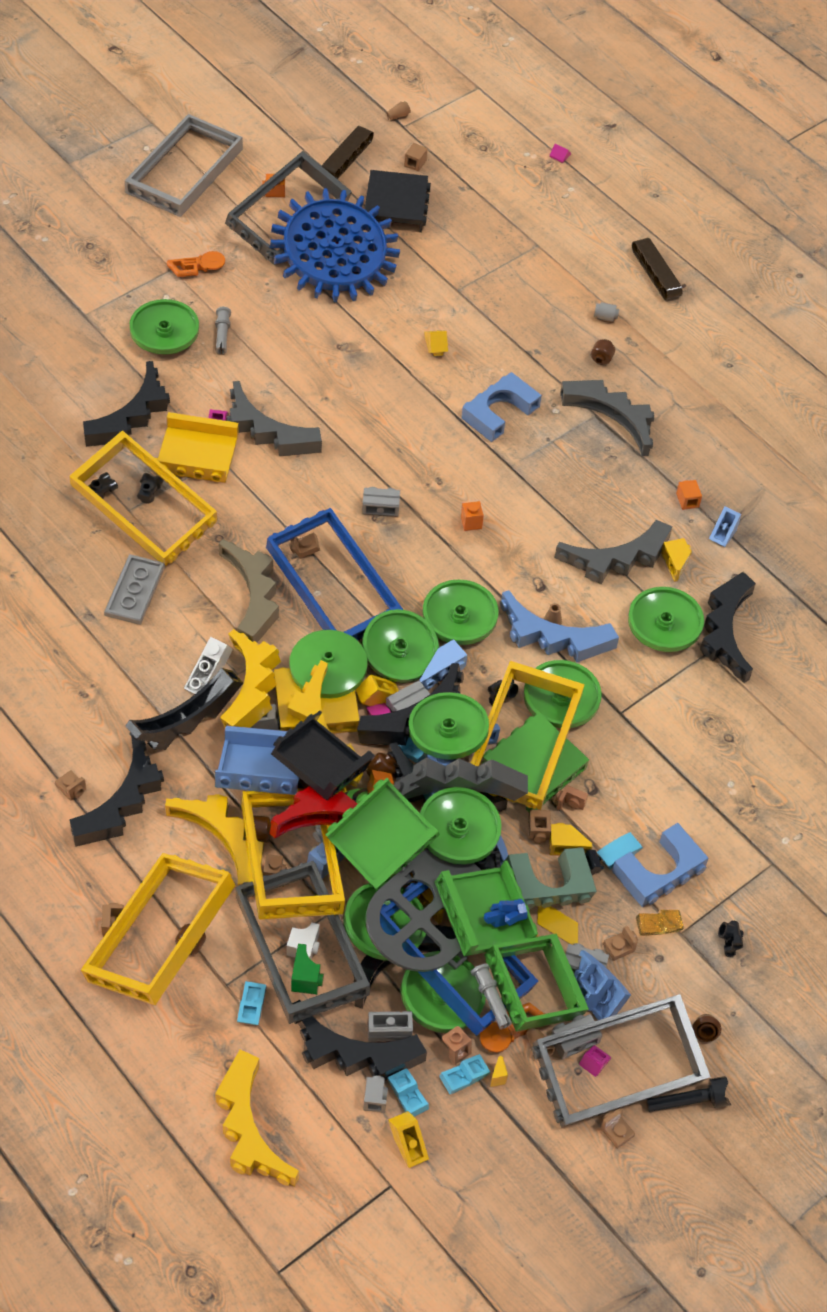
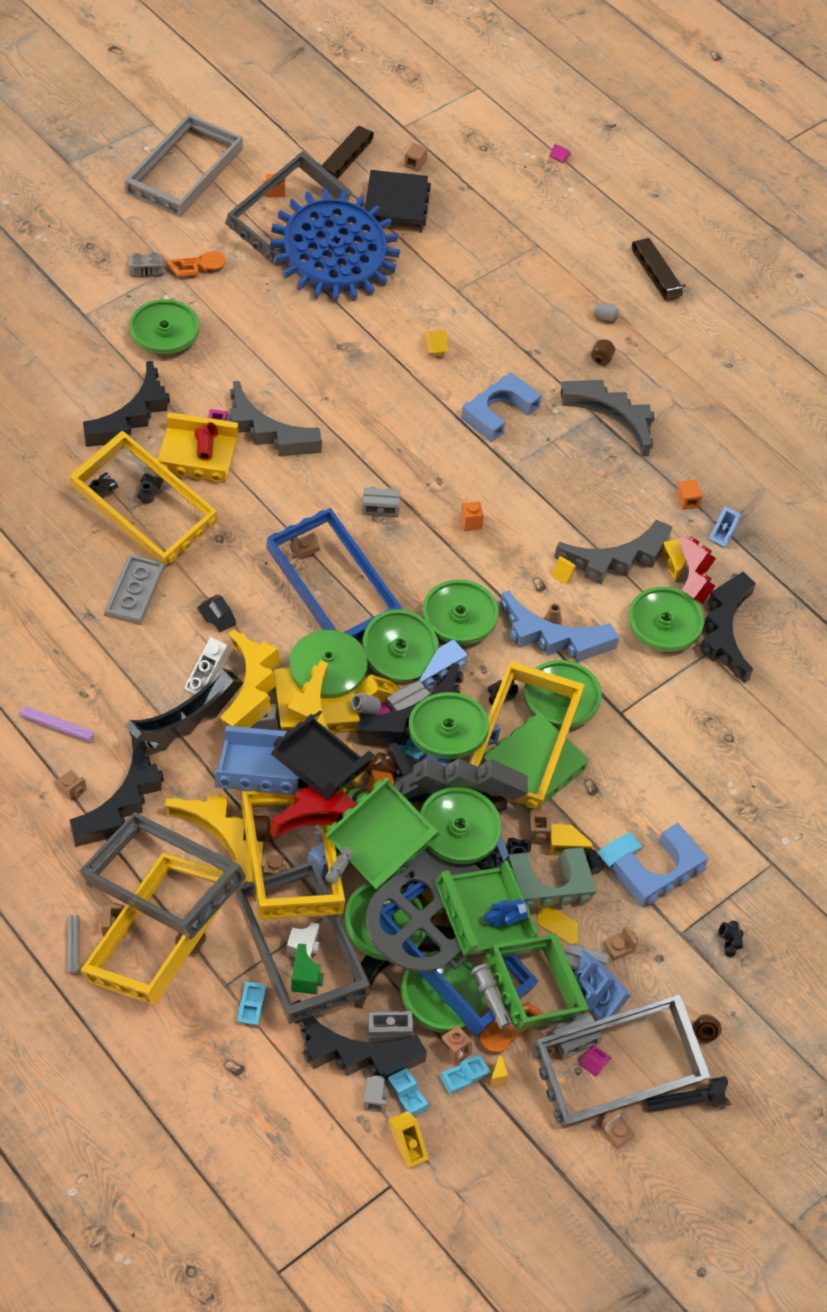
light grey pin [215,306,231,355] -> none
yellow arch [215,1049,299,1187] -> none
dark tan arch [219,539,279,642] -> none
medium nougat cone [386,101,411,121] -> none
nougat bracket [555,784,588,810] -> none
clear yellow slope [636,910,684,936] -> none
none -> lavender axle [20,706,94,742]
none -> light grey axle [68,915,80,974]
none -> dark grey door [80,812,246,939]
none -> light grey hinge [129,252,164,277]
none -> red piece [194,422,218,460]
none -> black slope [196,594,236,633]
none -> light grey axle [326,847,353,884]
none -> light grey brick [351,693,381,715]
none -> black plate [507,838,532,855]
none -> yellow slope [551,556,576,584]
none -> arch [679,535,716,604]

